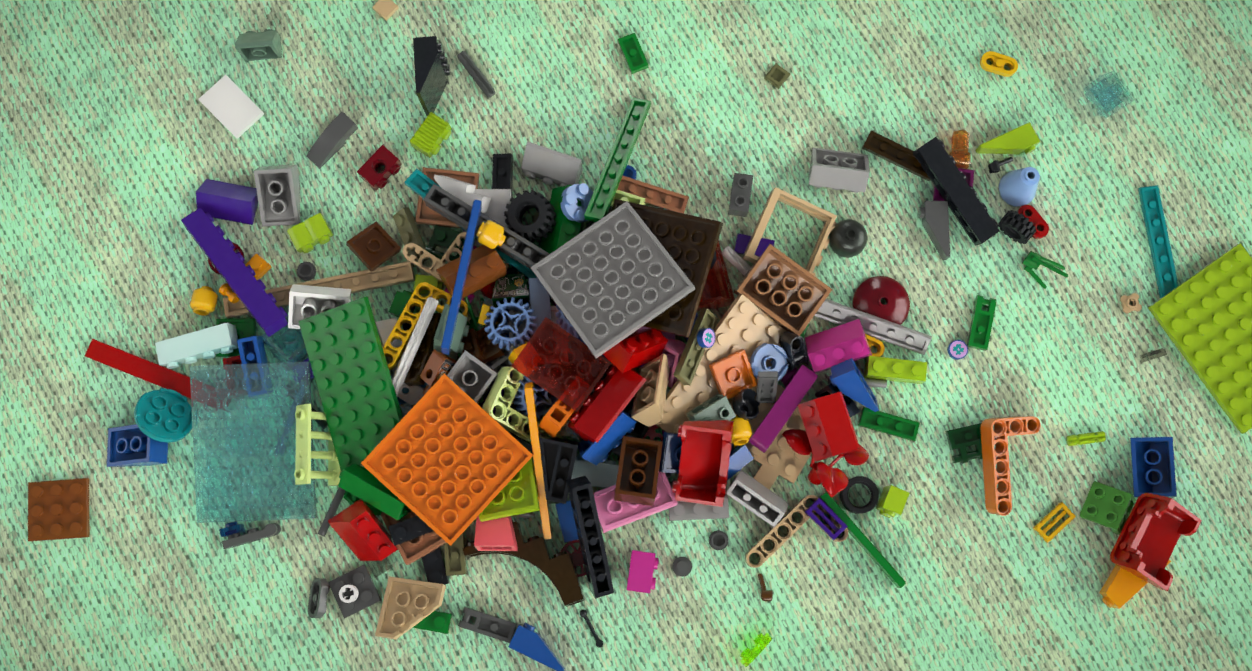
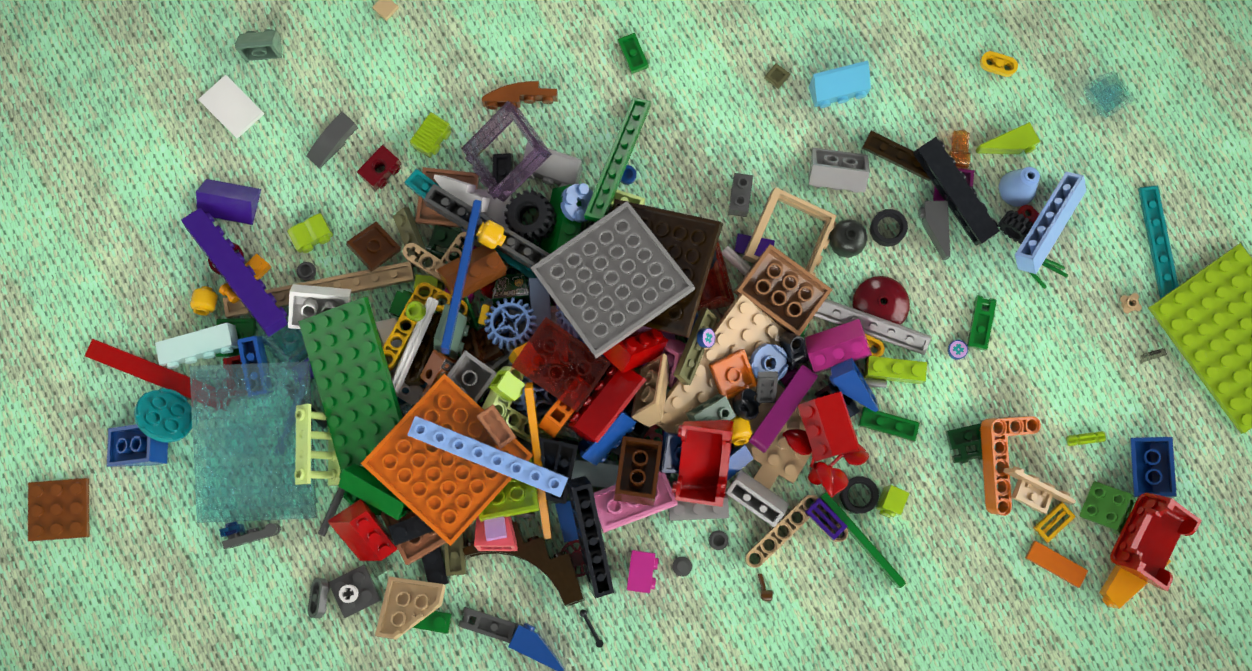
light grey slope [254,164,300,227] -> none
black slope [413,36,451,116] -> none
dark grey axle [457,51,496,98] -> none
nougat plate [617,176,689,214] -> none
clear neon green plate [739,632,773,667] -> none
black hand [988,157,1013,174] -> none
none -> lime tile [406,301,426,322]
none -> light blue brick [407,416,568,497]
none -> clear purple window [462,101,552,202]
none -> nougat plate [477,404,517,449]
none -> dark orange slope [482,81,558,110]
none -> lavender tile [484,516,507,541]
none -> brick [488,370,525,401]
none -> medium azure slope [809,60,871,108]
none -> black tyre [870,209,908,247]
none -> tan bracket [1003,466,1076,514]
none -> light blue brick [1015,172,1086,274]
none -> orange tile [1025,541,1089,588]

